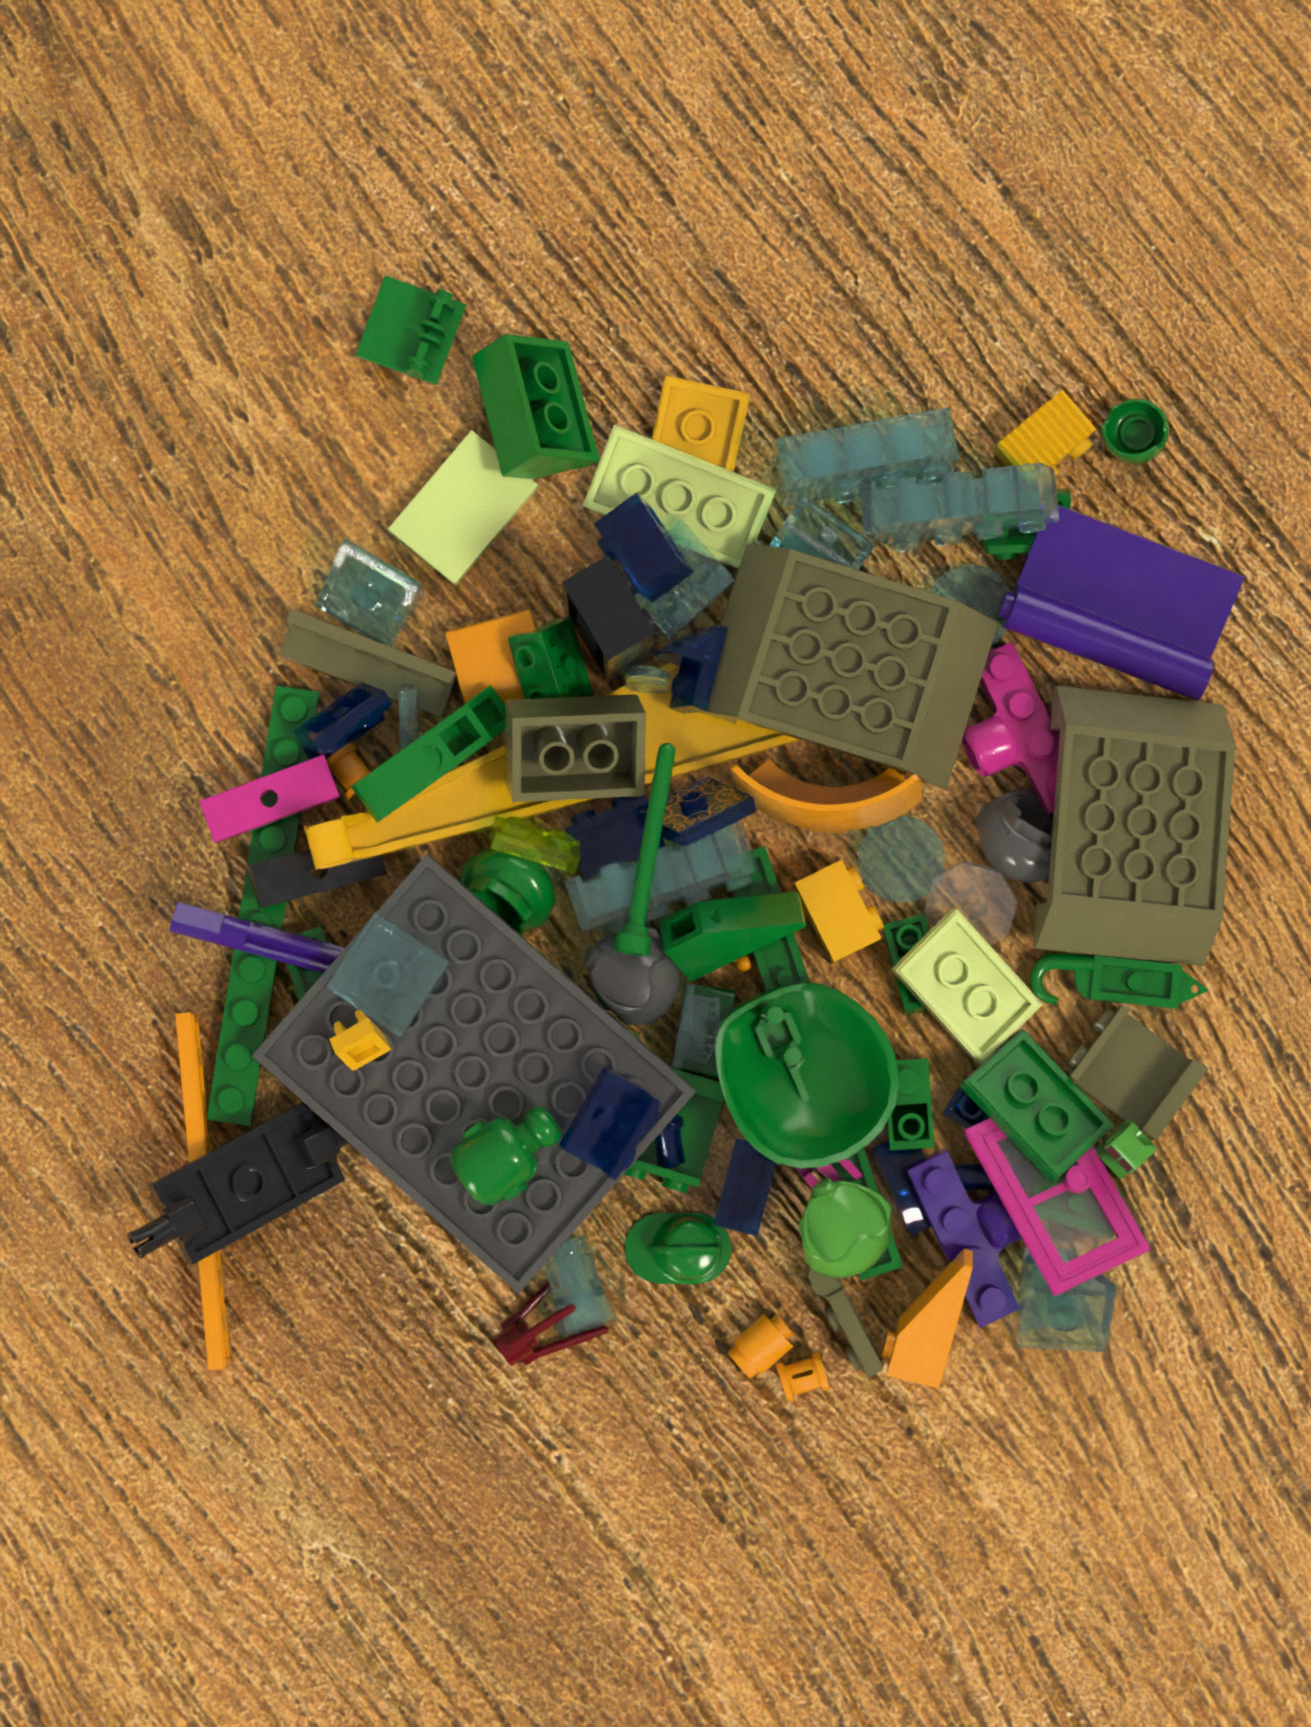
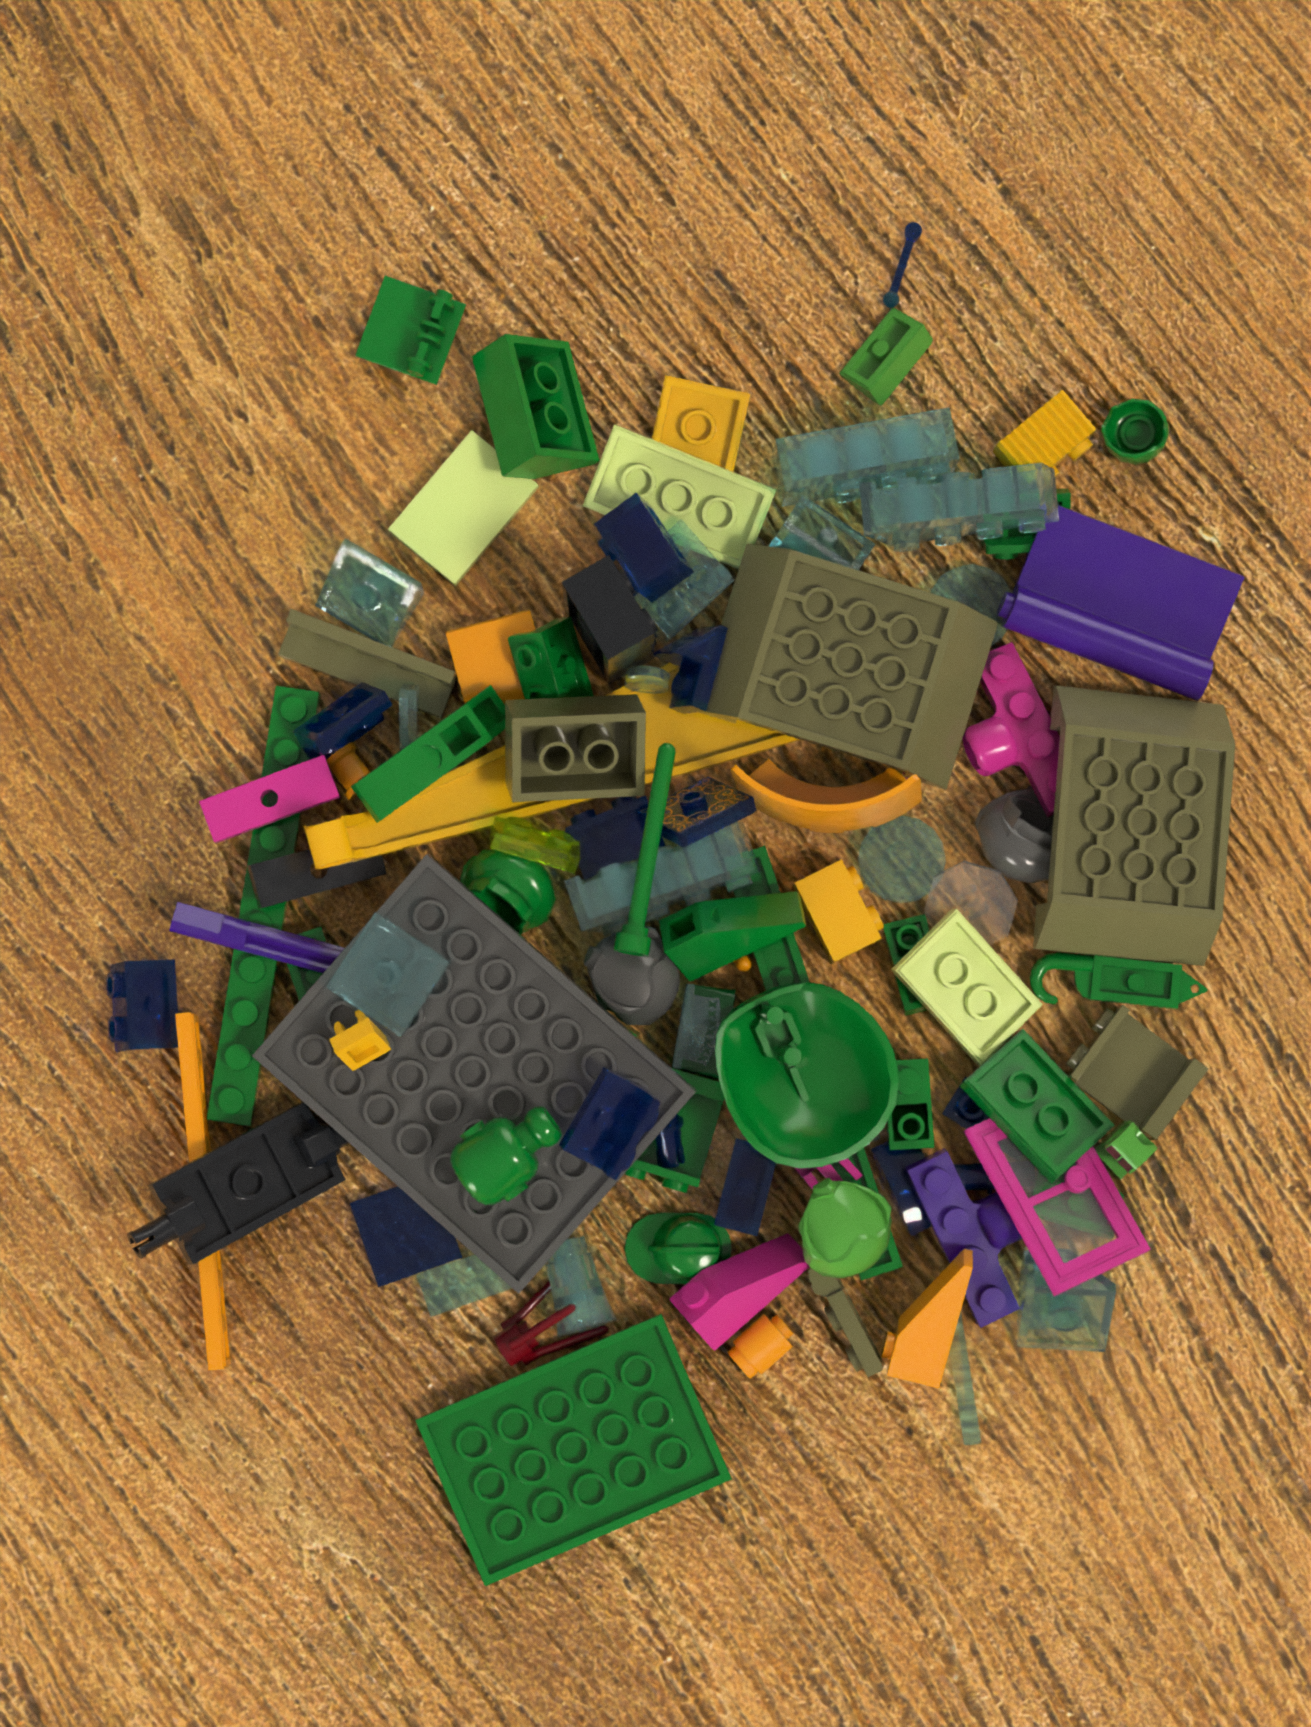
light orange bush [776,1351,830,1402] -> none
none -> clear blue bracket [106,959,178,1052]
none -> clear blue tile [350,1186,463,1287]
none -> green plate [415,1314,732,1586]
none -> clear light blue tile [417,1255,512,1317]
none -> dark pink slope [669,1233,810,1351]
none -> bright green slope [839,307,933,405]
none -> clear blue hinge [882,222,922,308]
none -> clear light blue bar [950,1312,982,1445]

